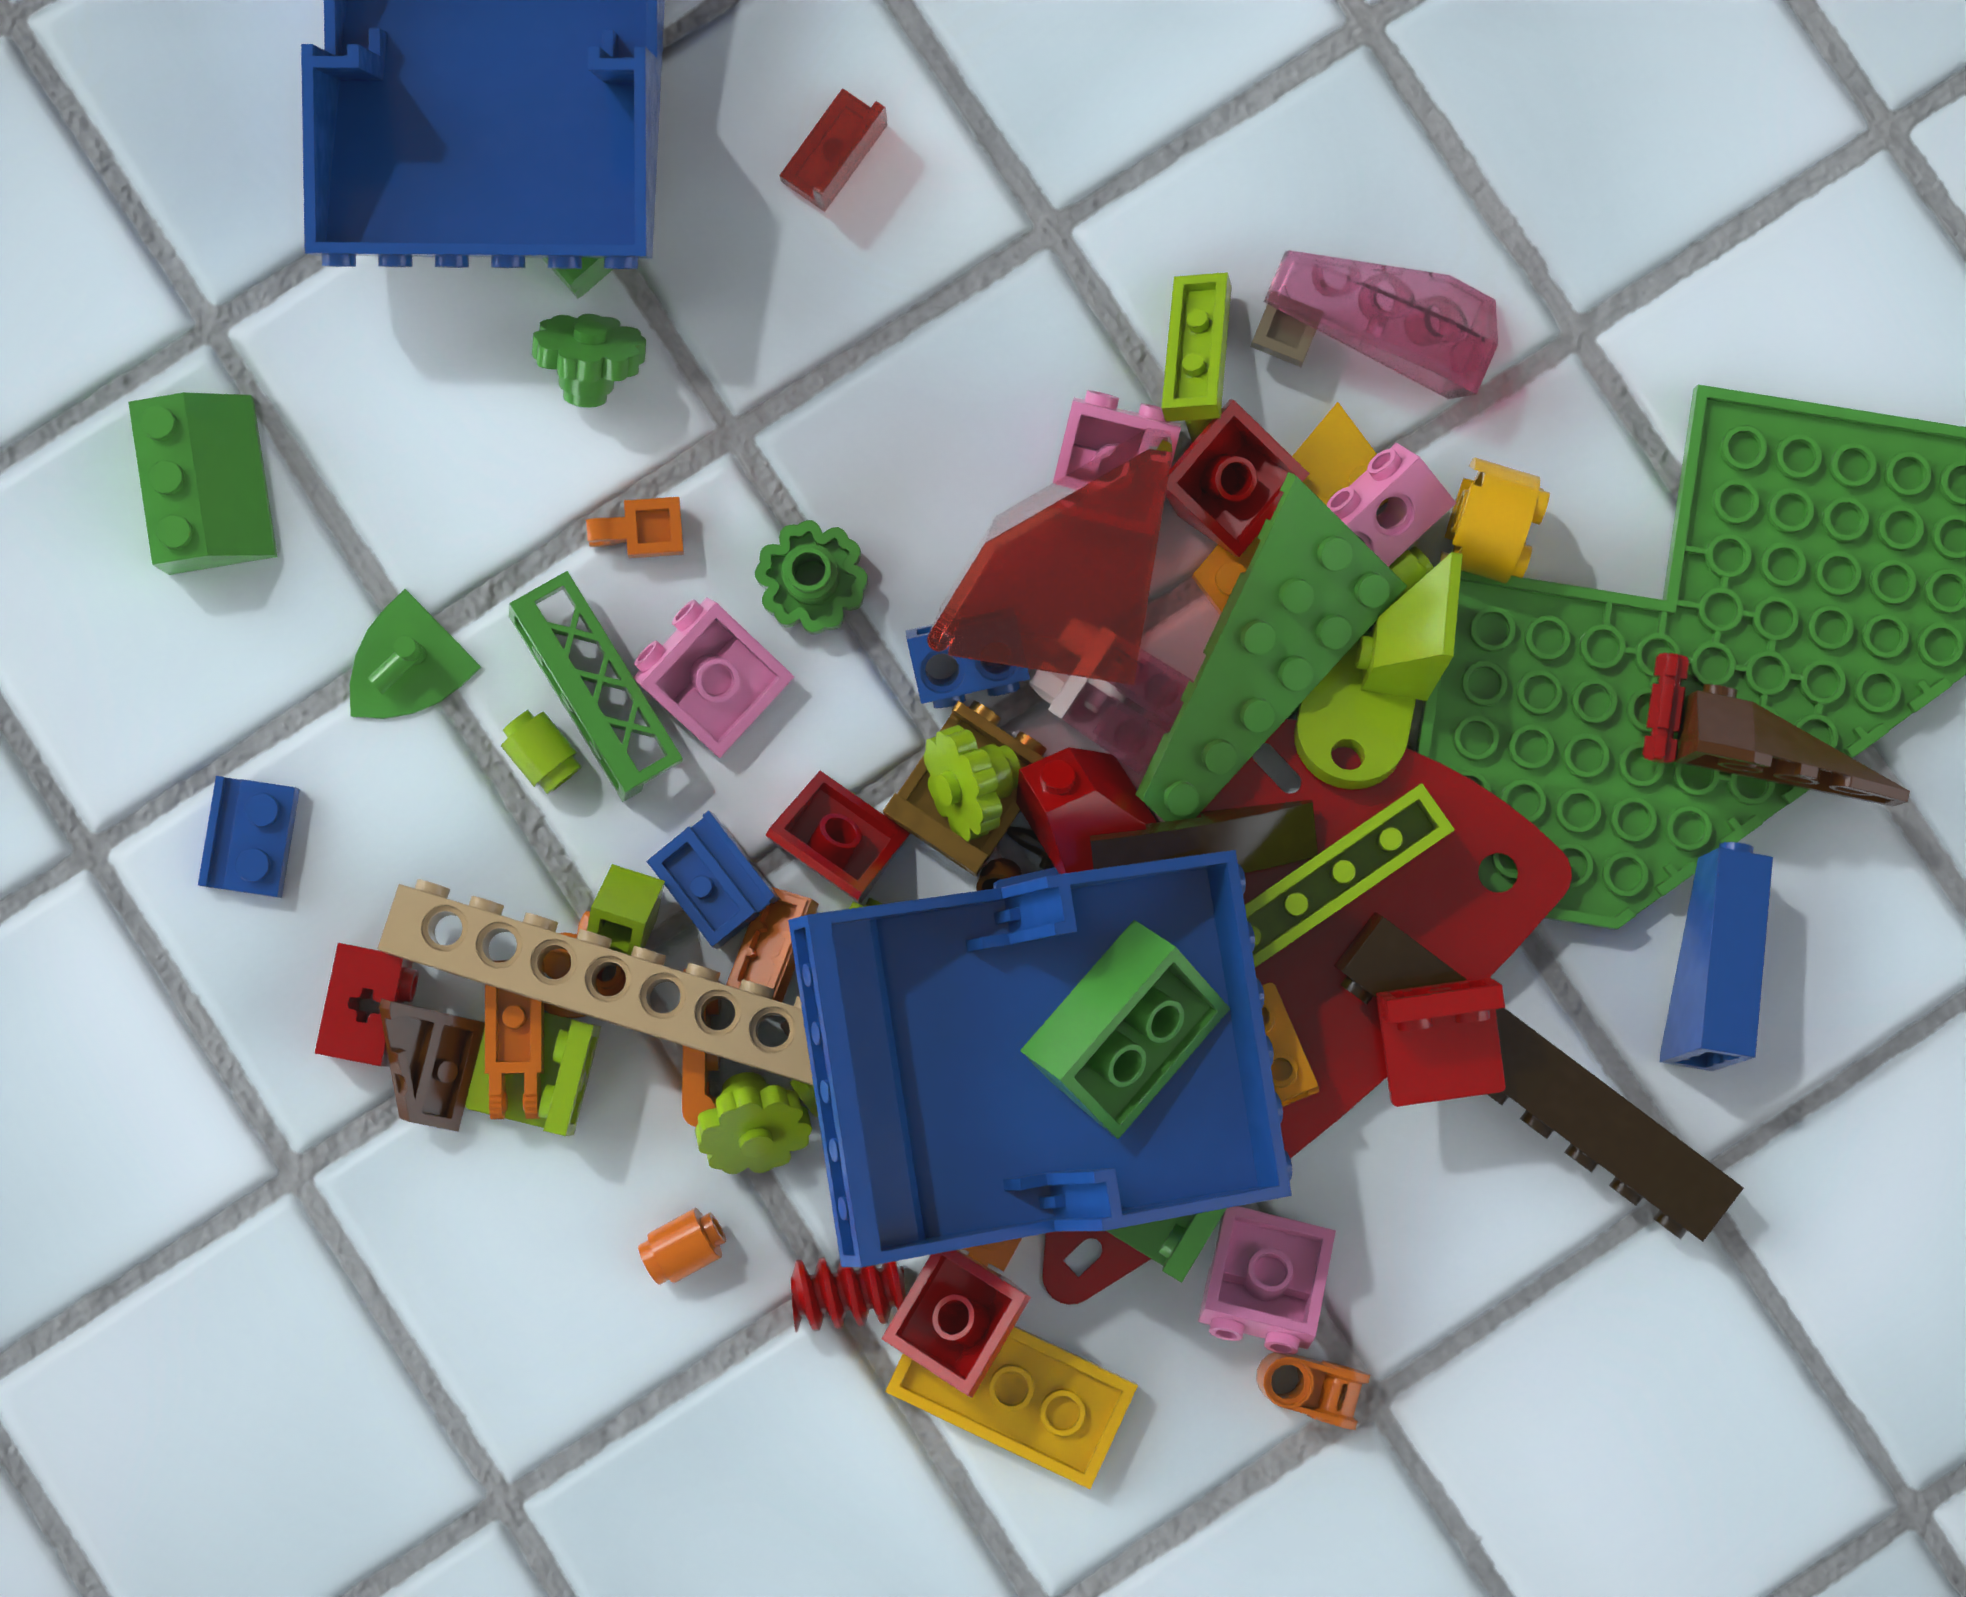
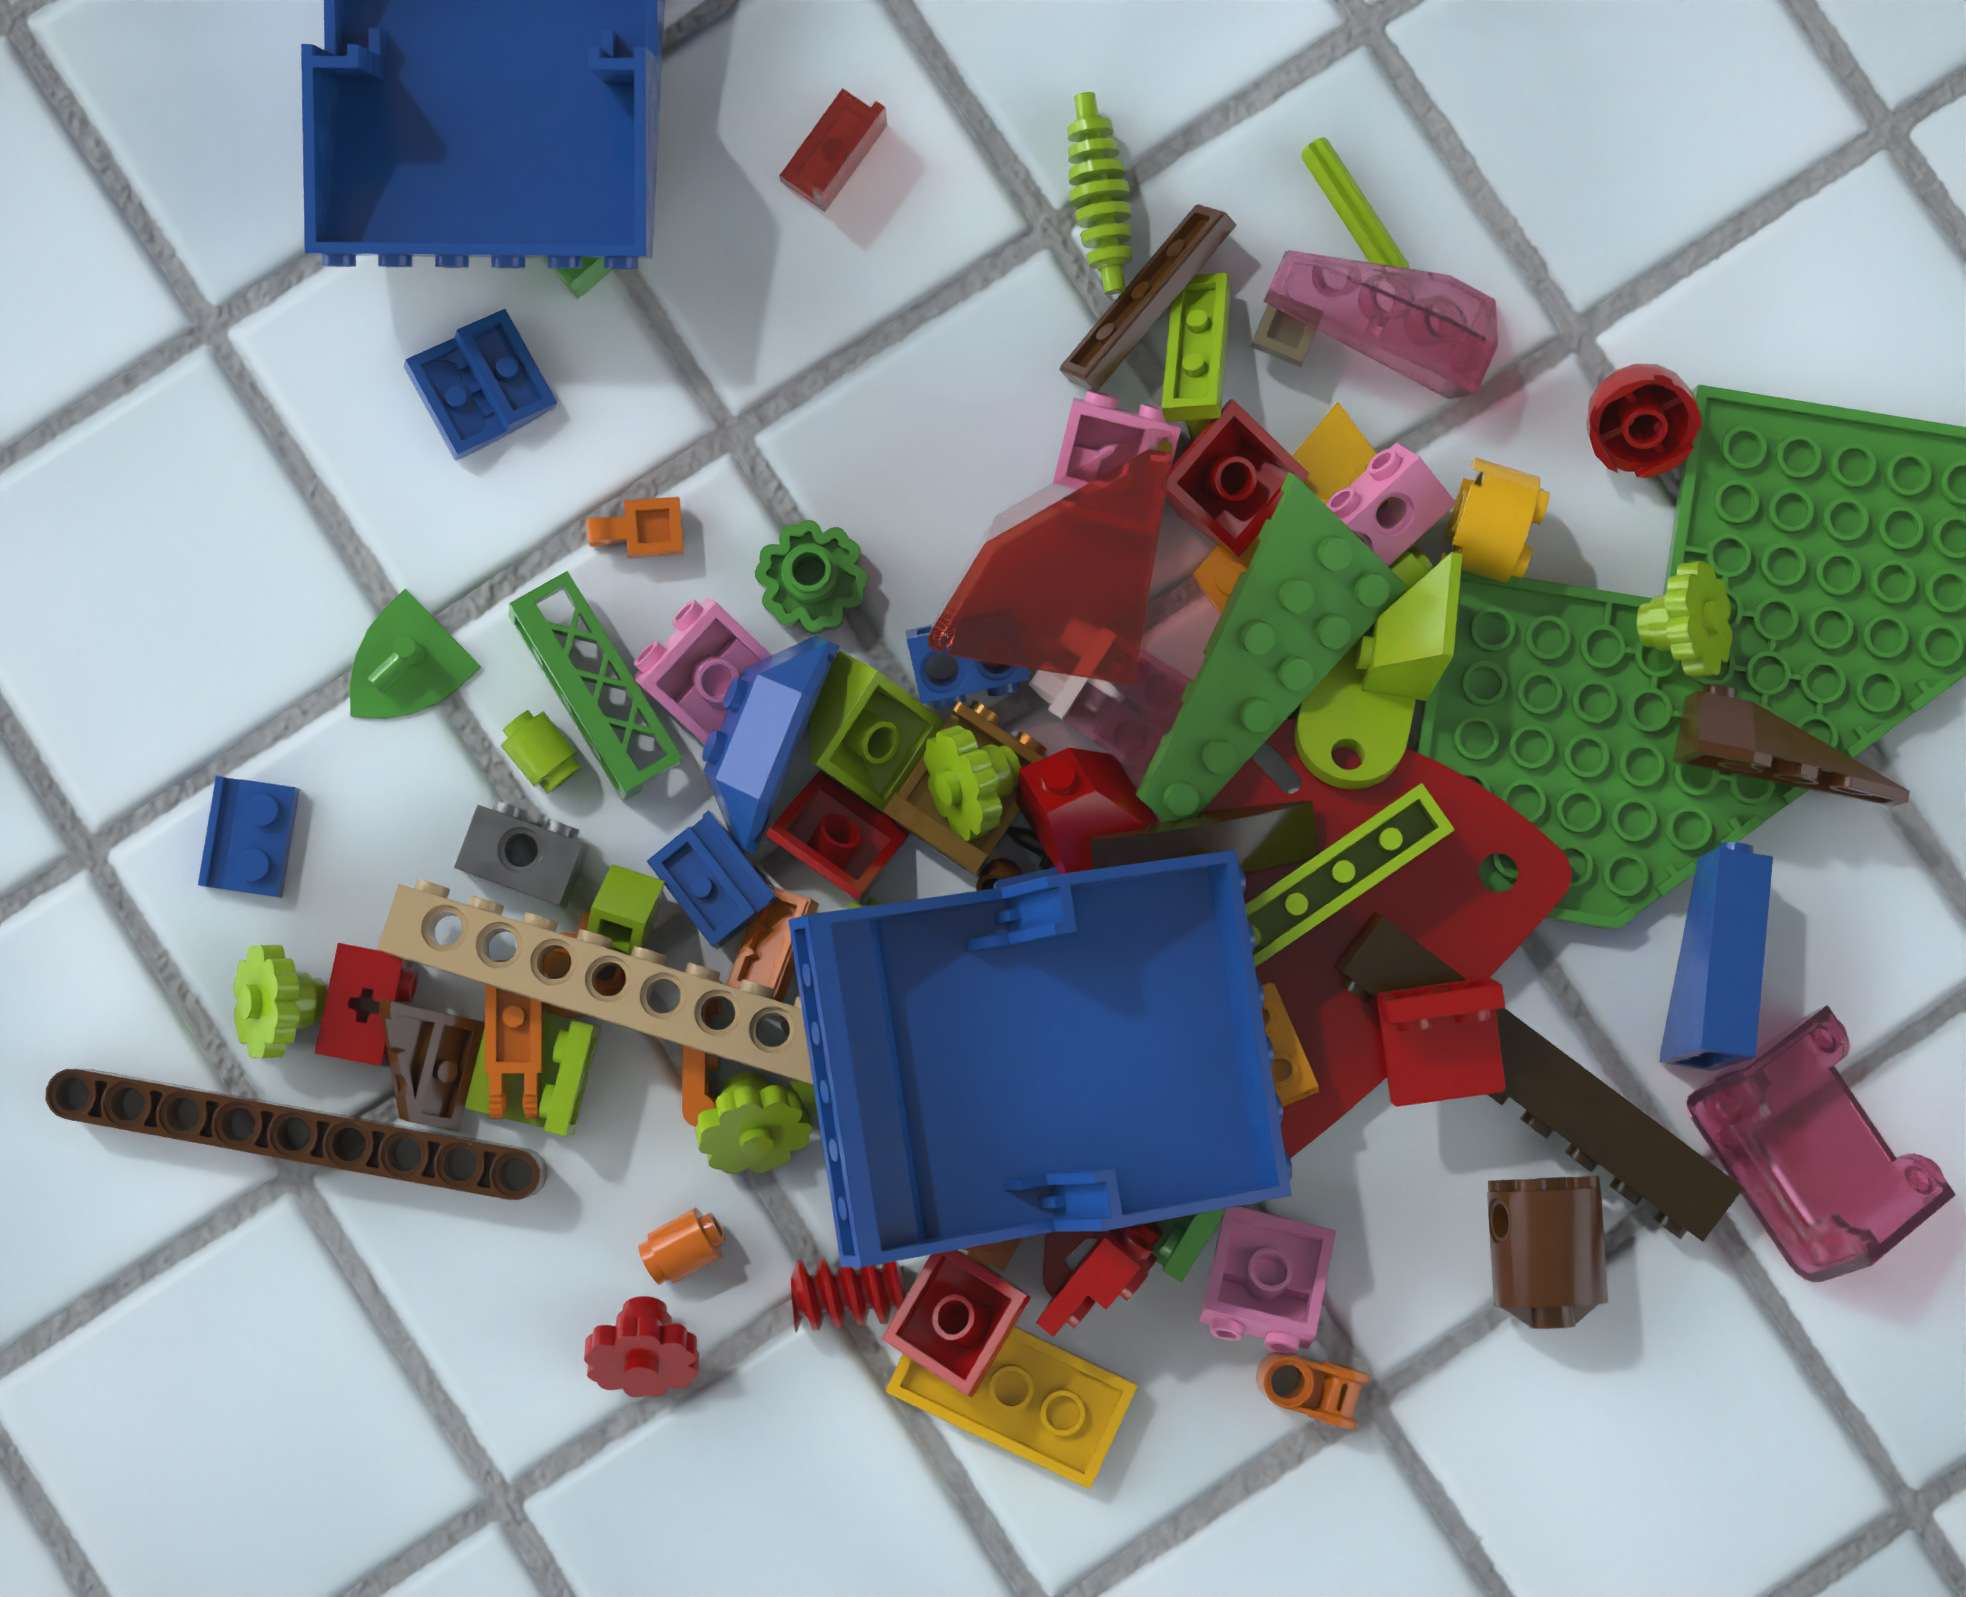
bright green slope [128,392,278,575] -> none
bright green plant [532,314,646,408] -> none
bright green slope [1020,920,1230,1139] -> none
red axle [1642,653,1690,763] -> none
none -> reddish brown beam [45,1069,547,1200]
none -> lime plant [233,945,327,1058]
none -> blue slope [404,309,557,461]
none -> flat silver brick [454,800,589,908]
none -> red plant [584,1296,700,1397]
none -> blue wedge [702,636,839,854]
none -> lime slope [809,651,945,813]
none -> red plate [1035,1222,1163,1337]
none -> reddish brown tile [1059,204,1237,393]
none -> lime piece [1067,92,1132,295]
none -> lime axle [1301,137,1409,285]
none -> reddish brown cylinder [1487,1176,1609,1329]
none -> red cylinder [1586,364,1702,478]
none -> lime plant [1637,561,1732,677]
none -> clear pink windscreen [1687,1005,1956,1282]

